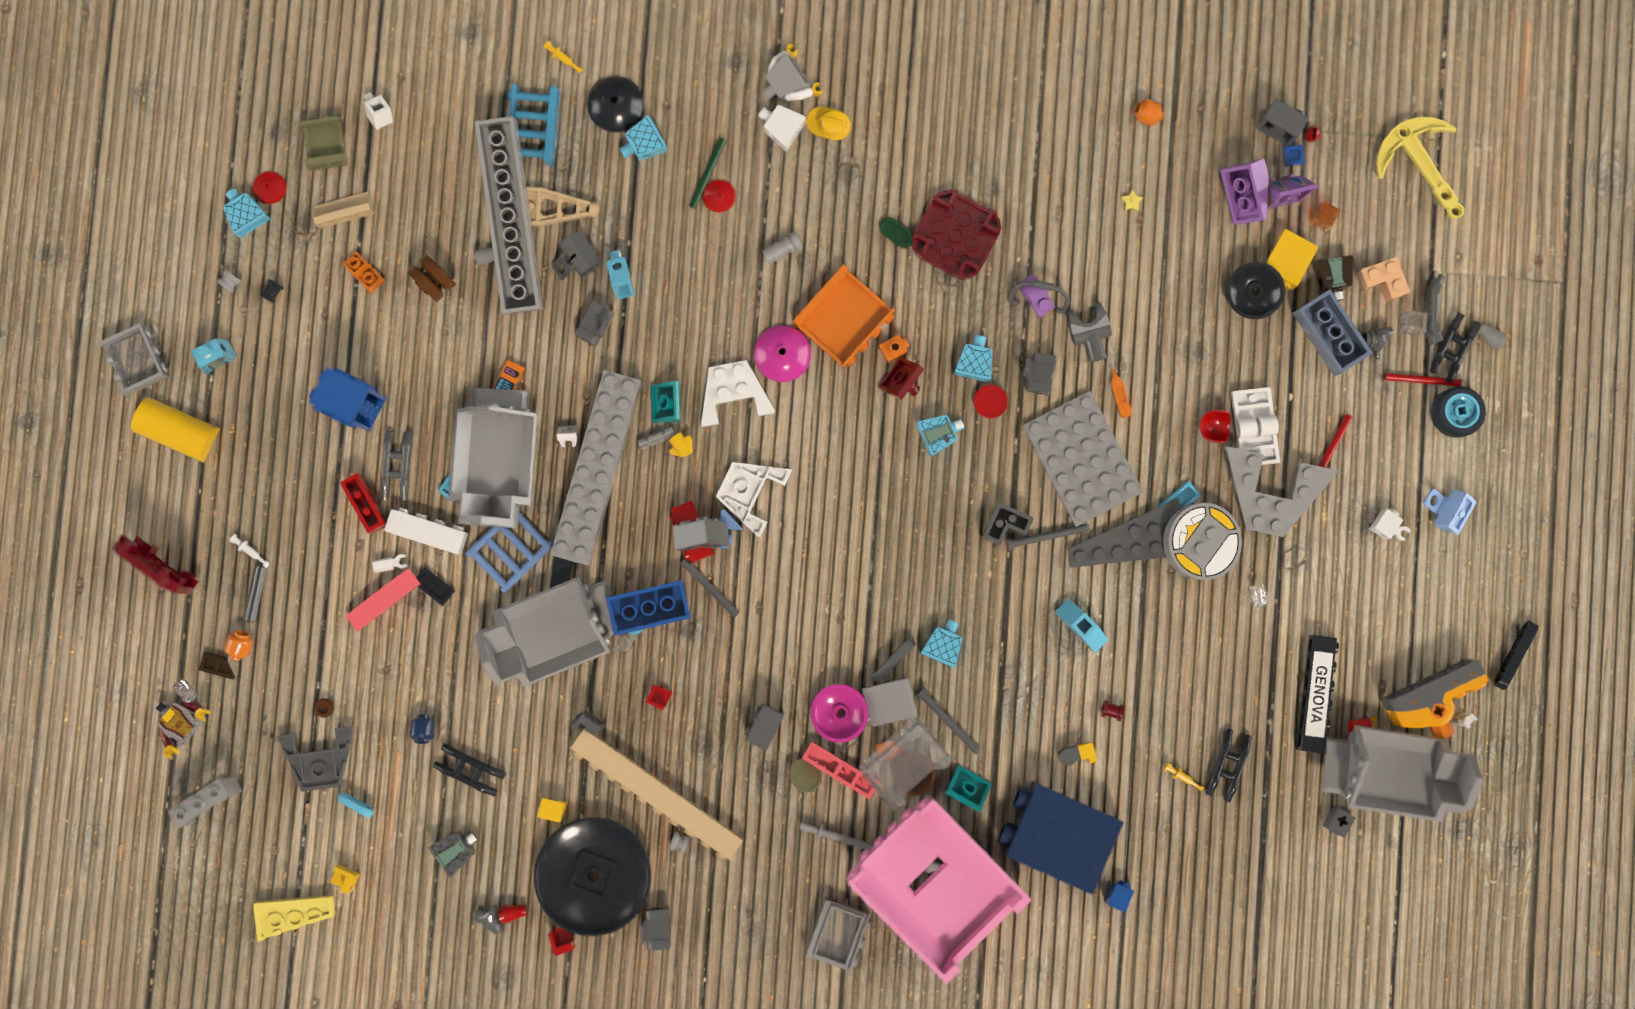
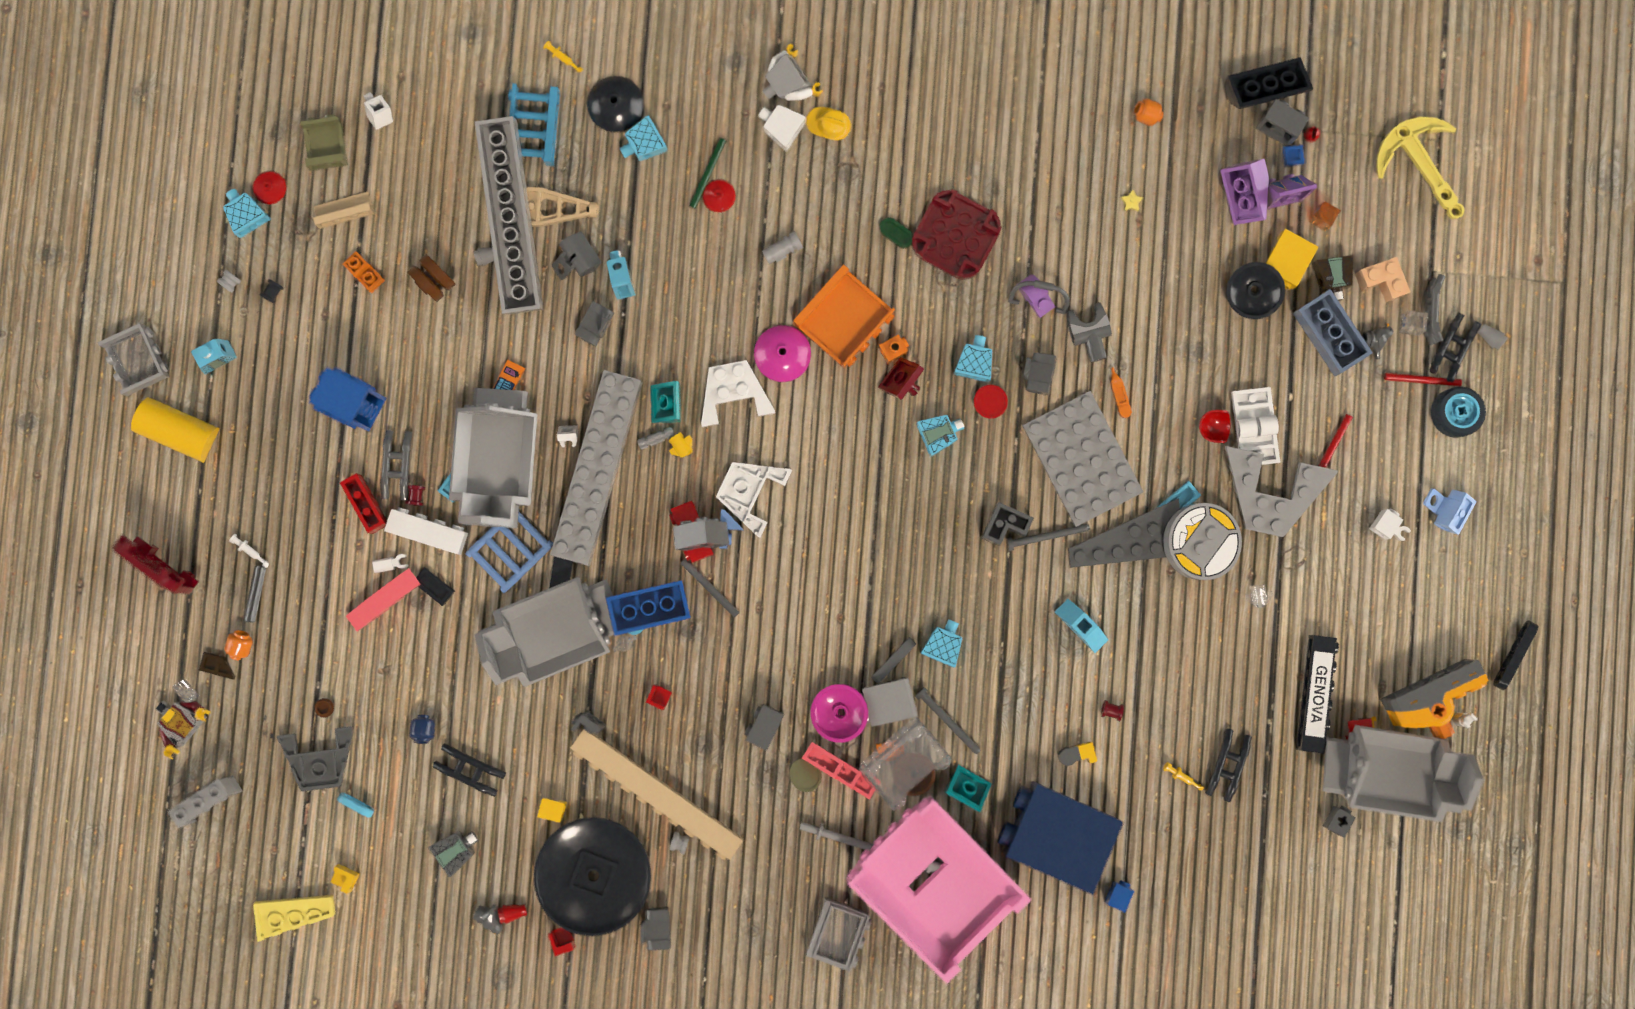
none -> dark red bush [406,485,426,506]
none -> black slope [1225,57,1313,109]

